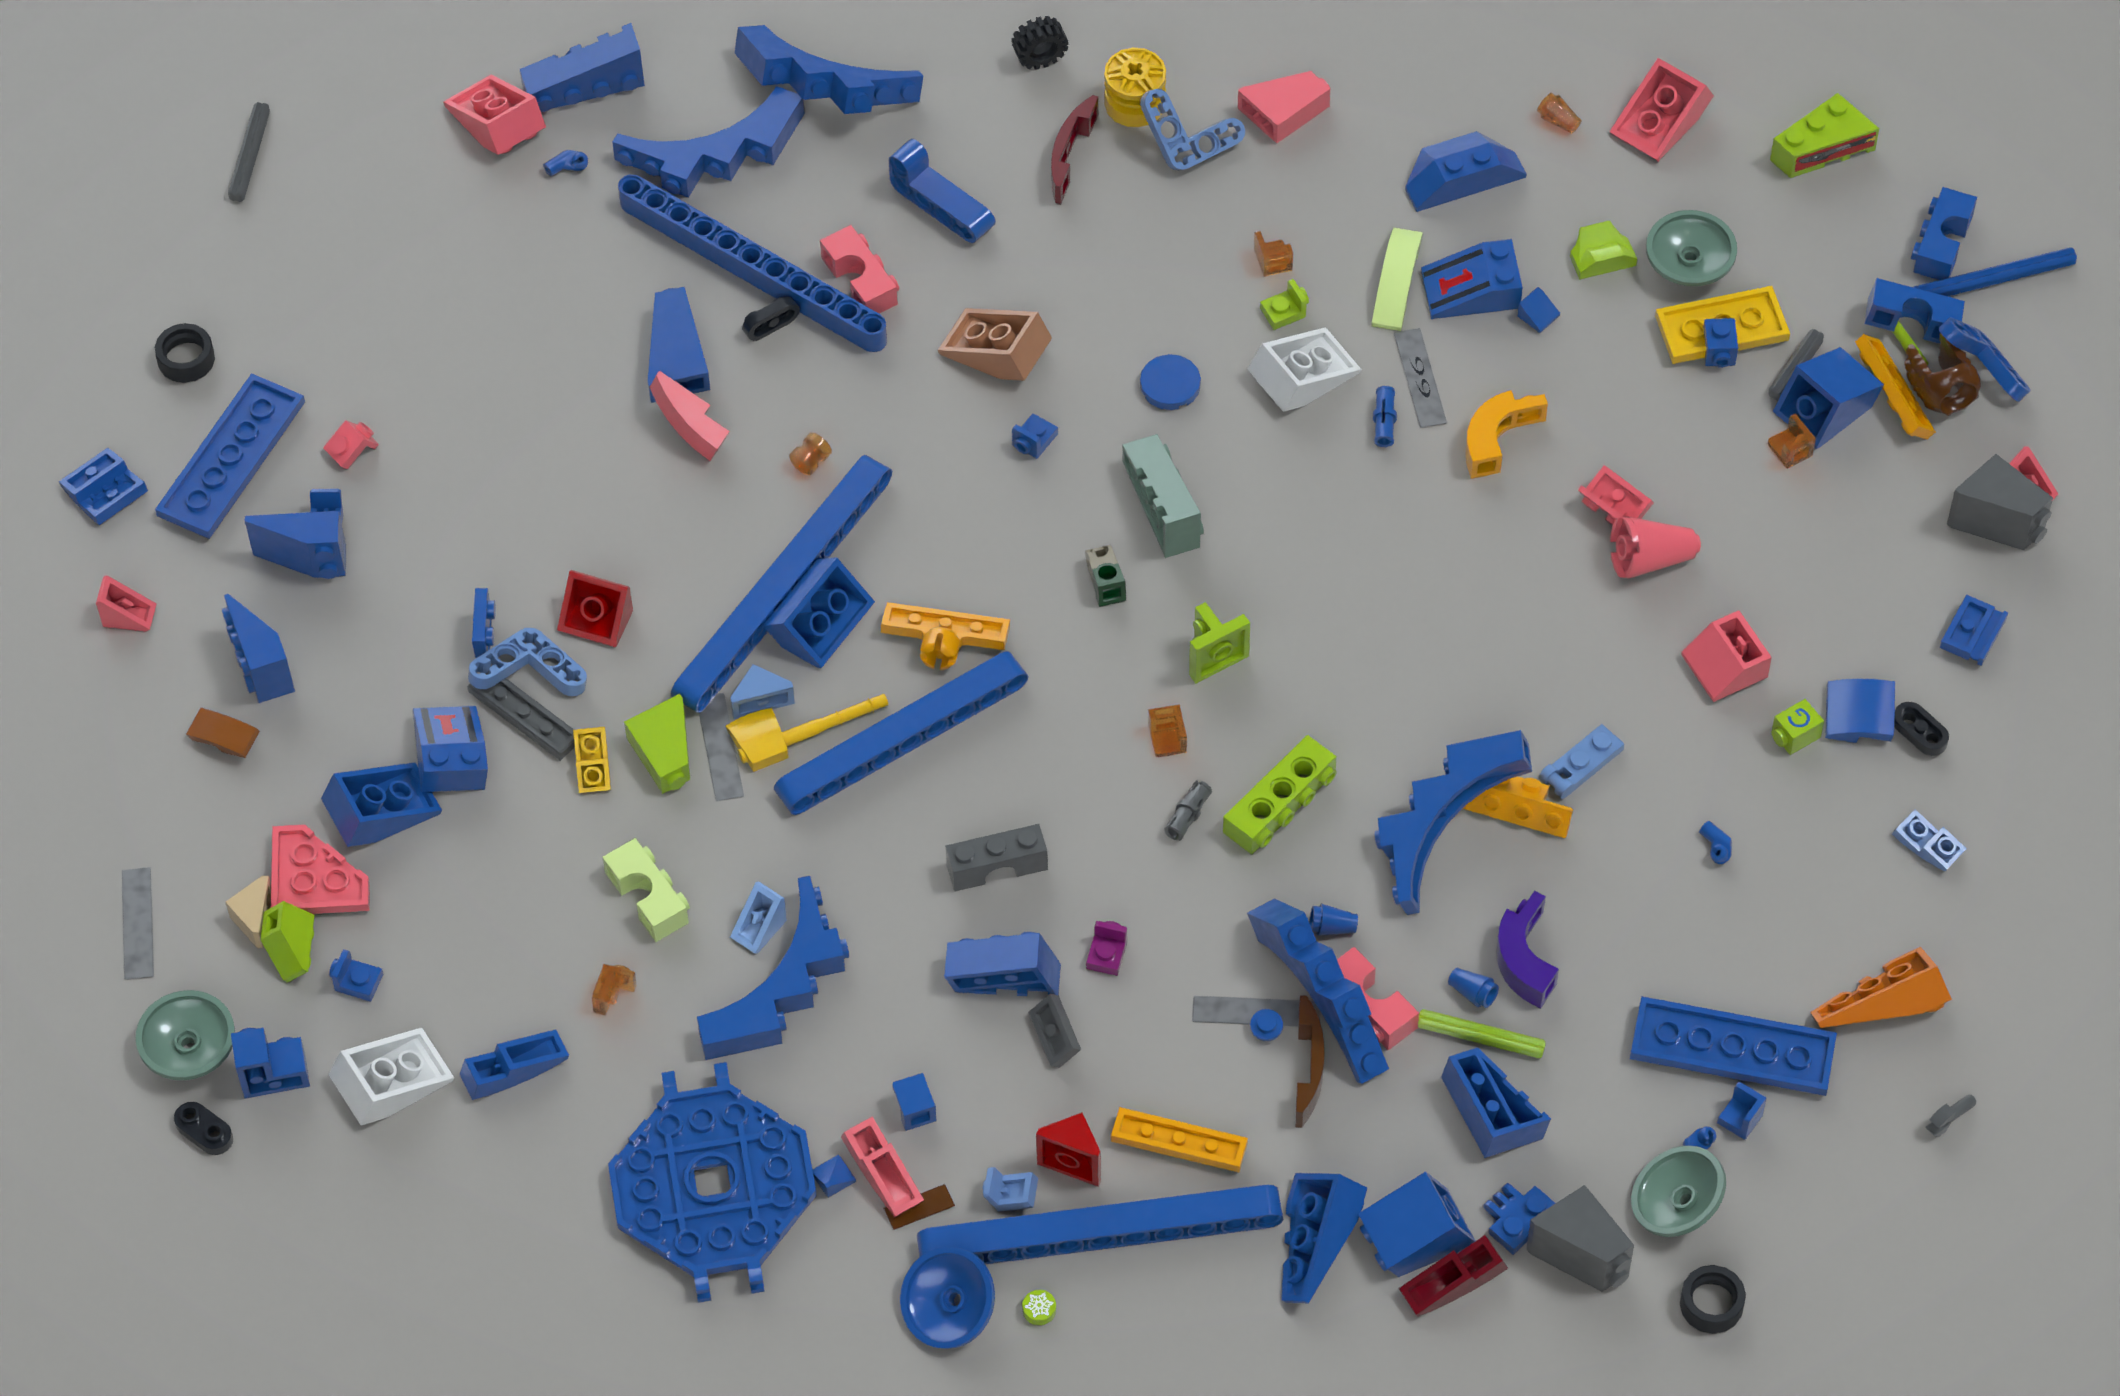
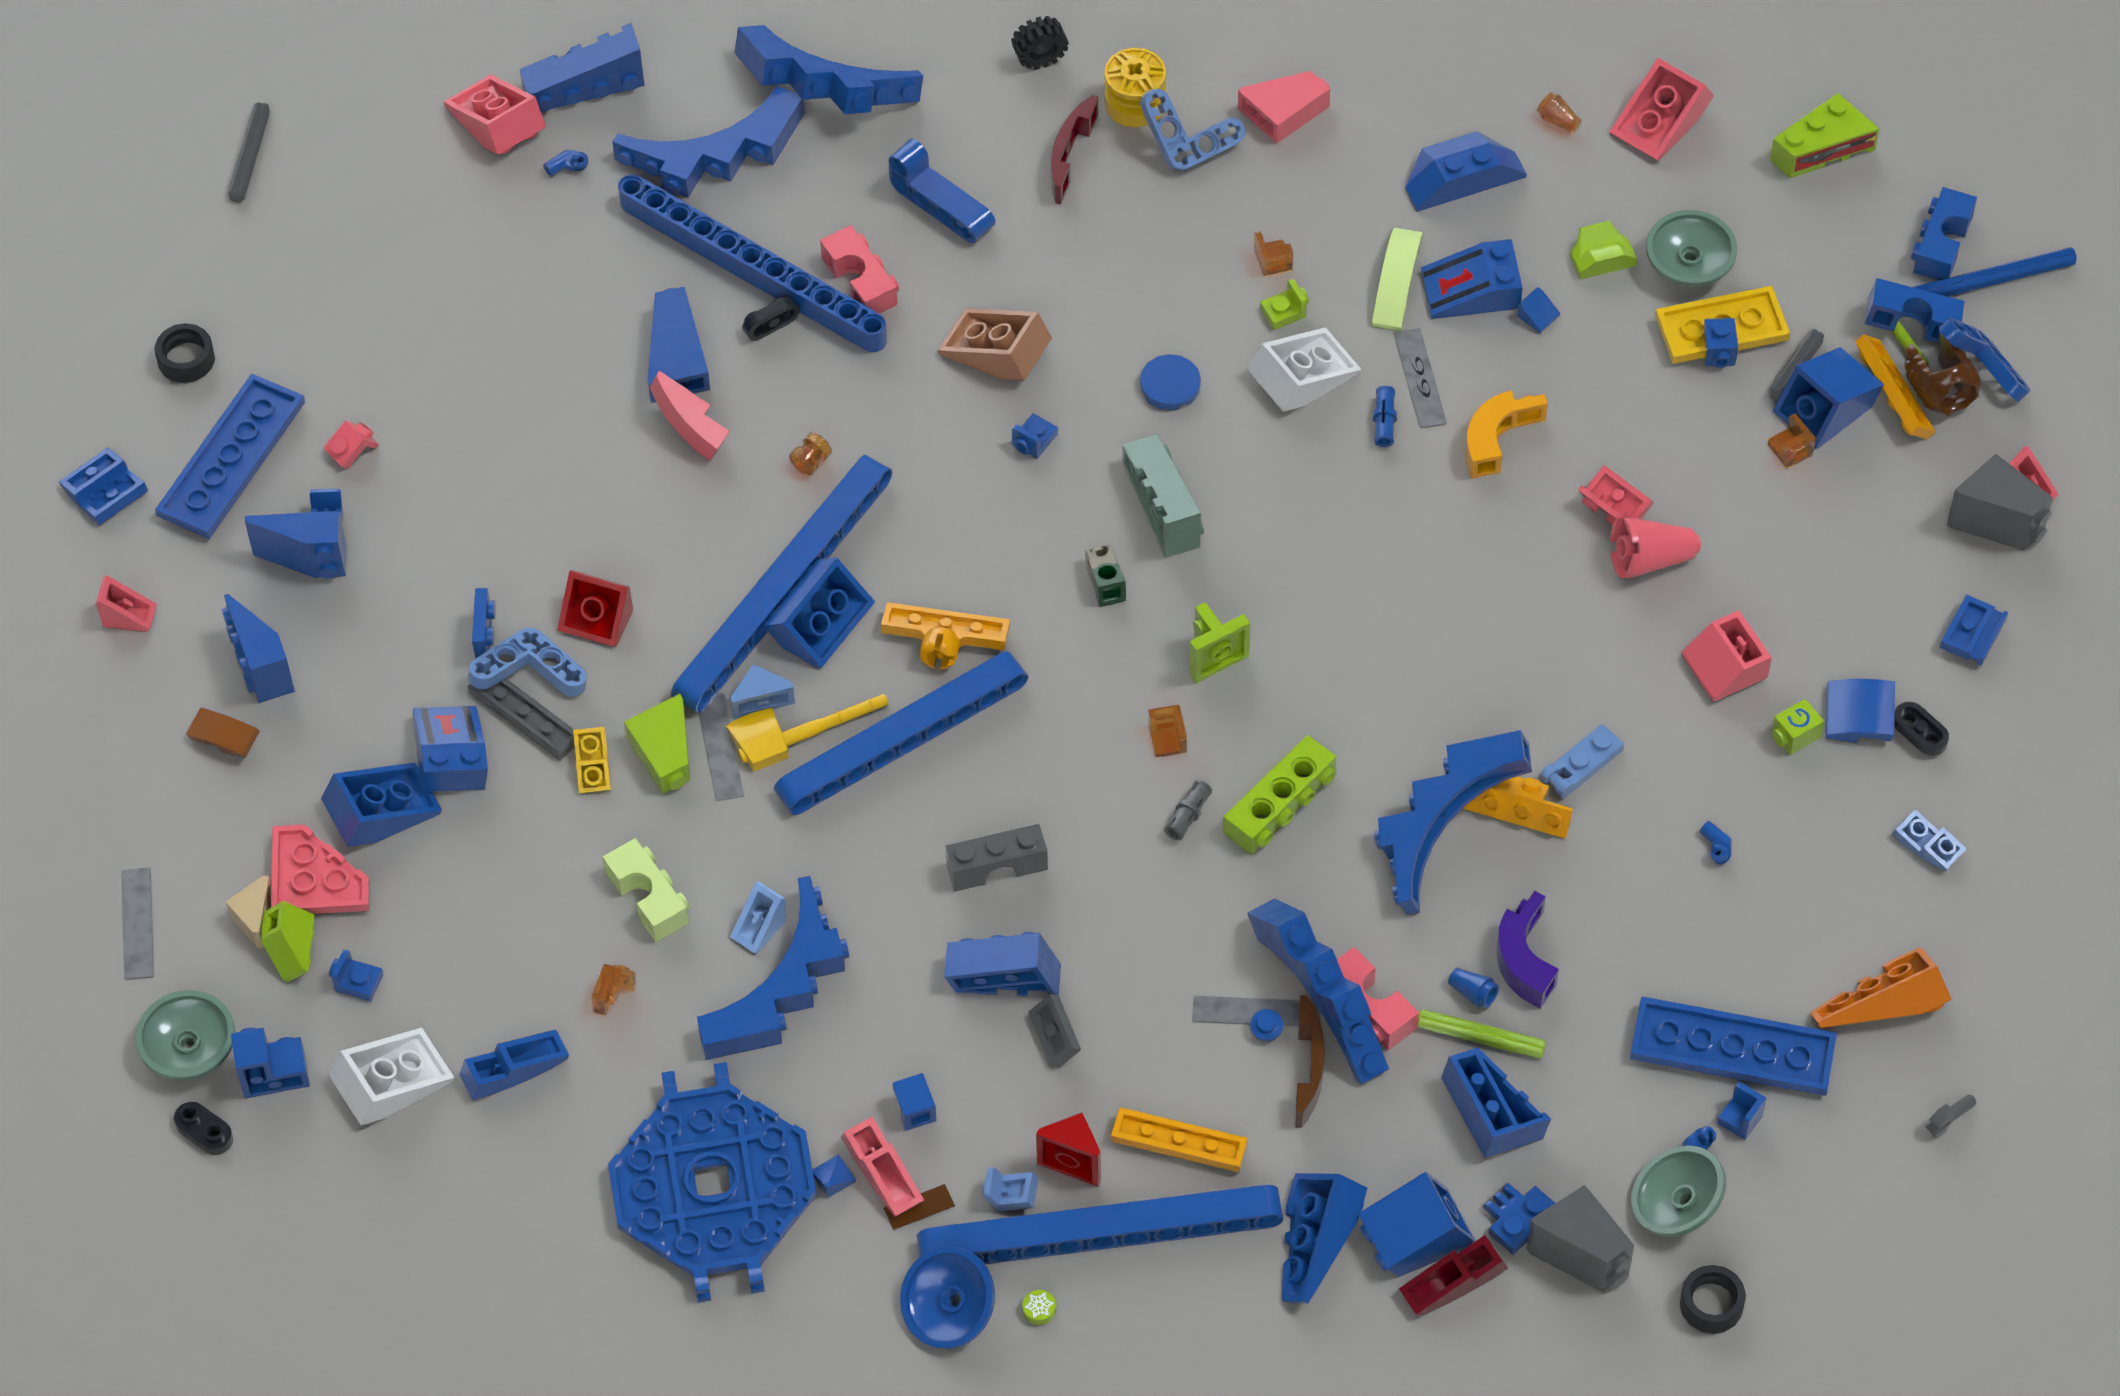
magenta bracket [1086,921,1127,976] -> none
blue cone [1309,903,1358,936] -> none

